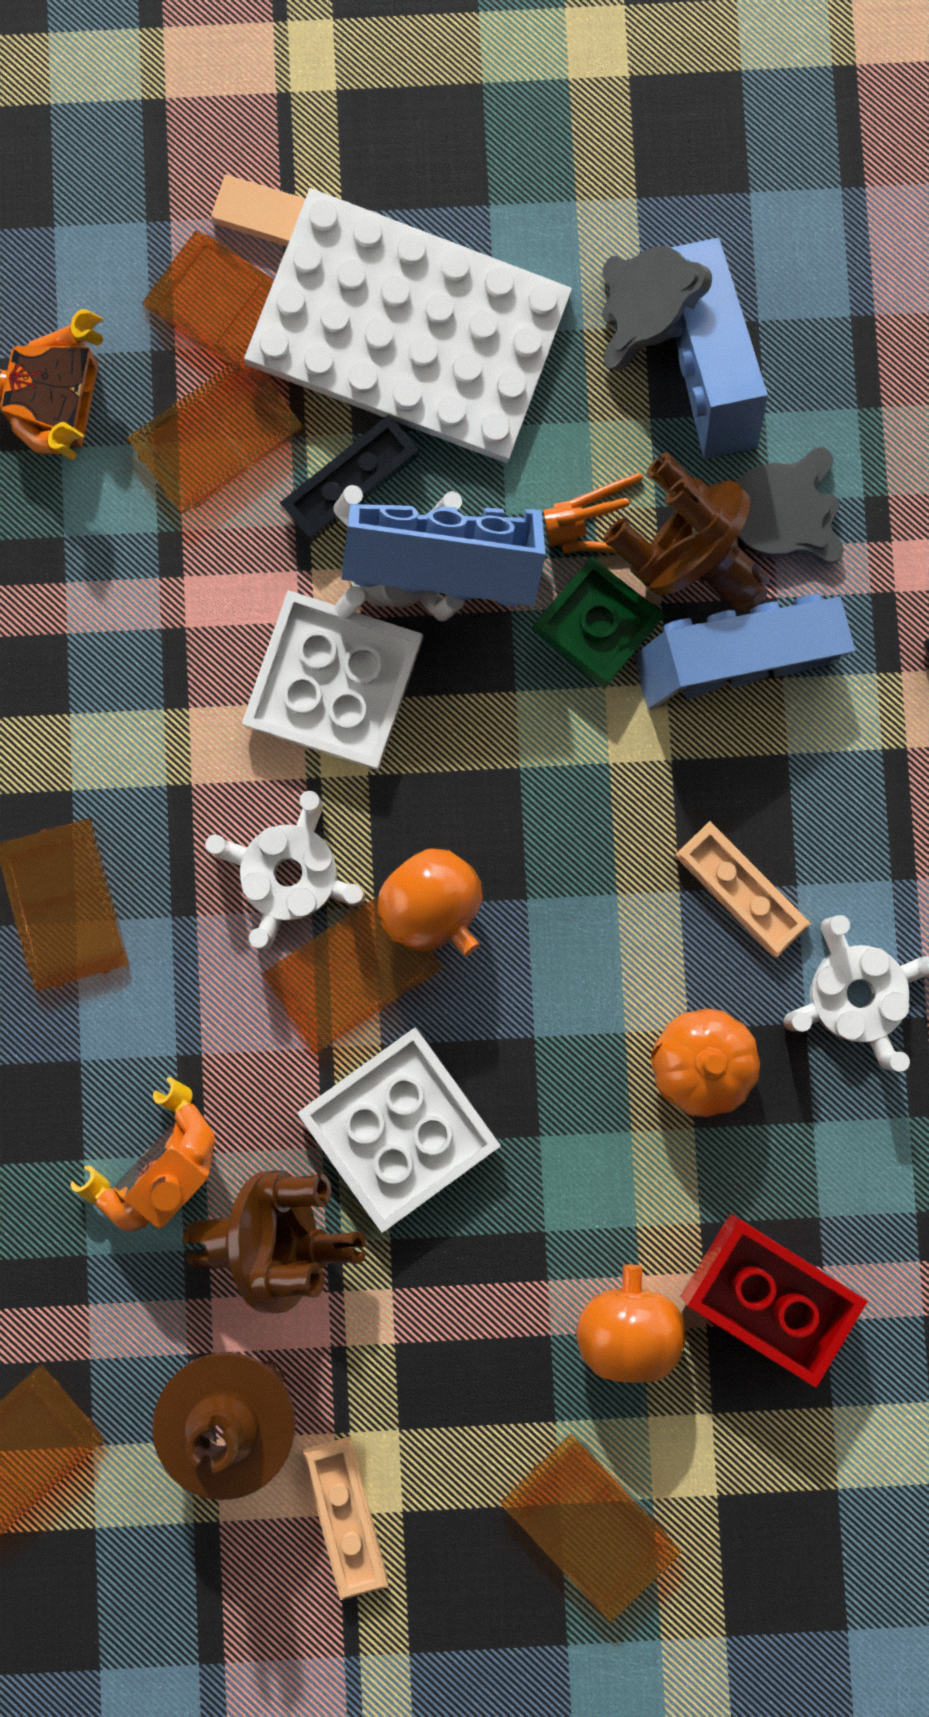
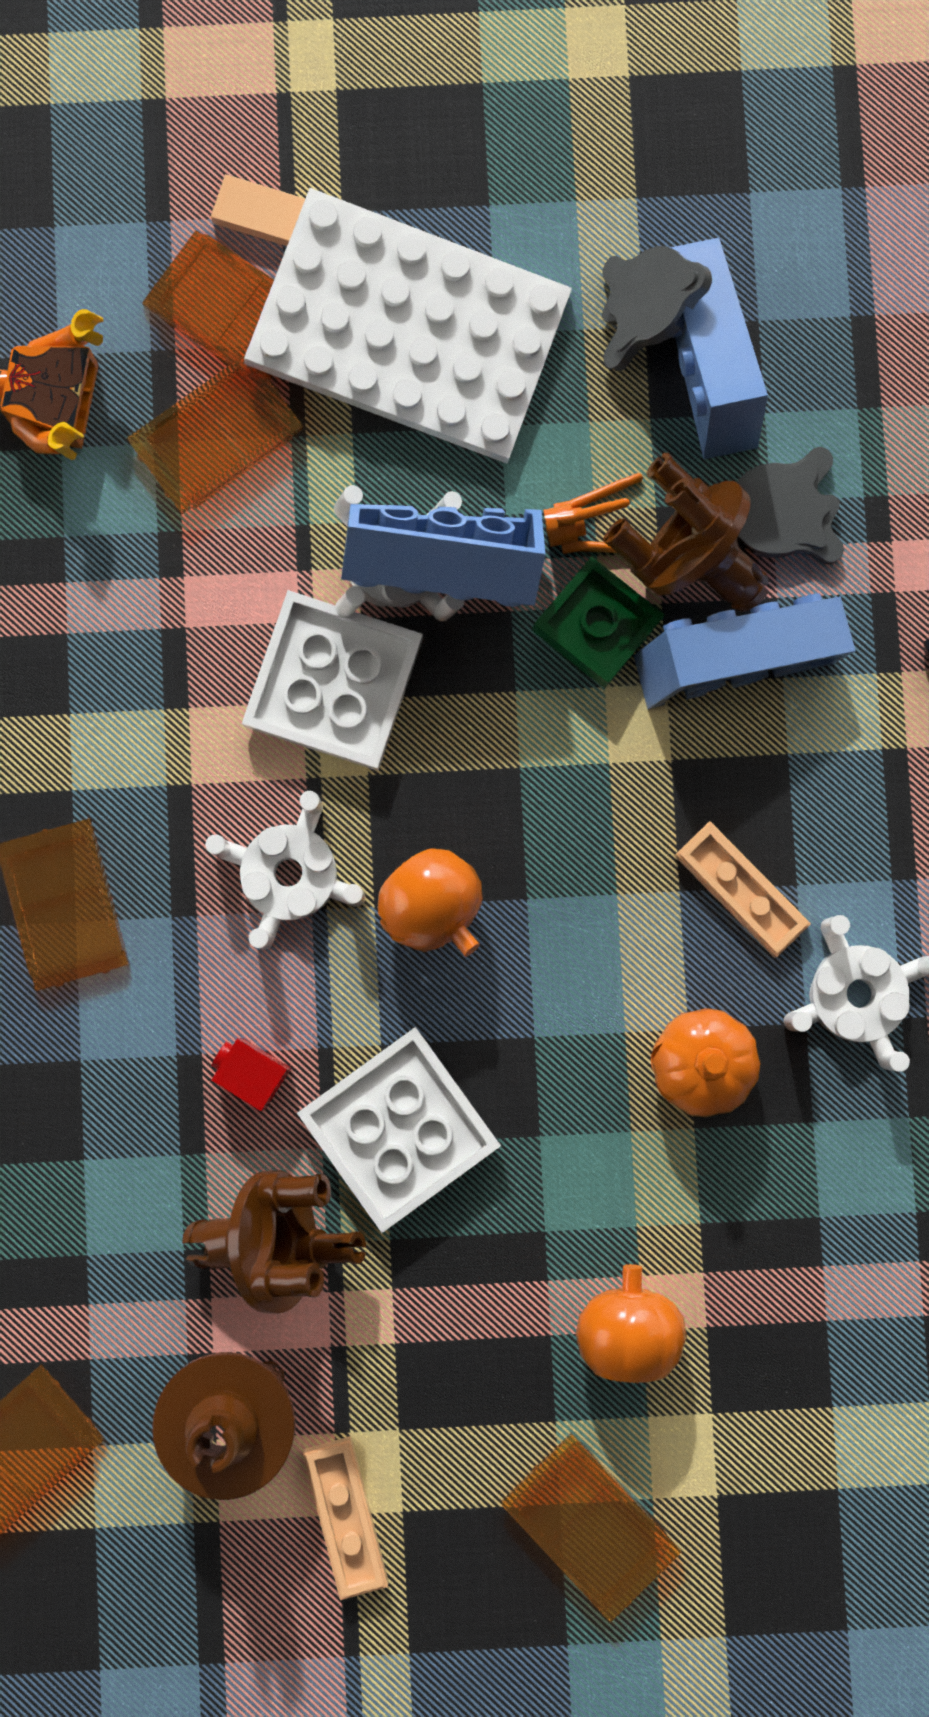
orange torso [71,1077,215,1232] -> none
clear orange piece [263,897,443,1053] -> none
black plate [279,415,419,543] -> none
red brick [680,1213,868,1388] -> none
none -> red brick [211,1038,291,1111]

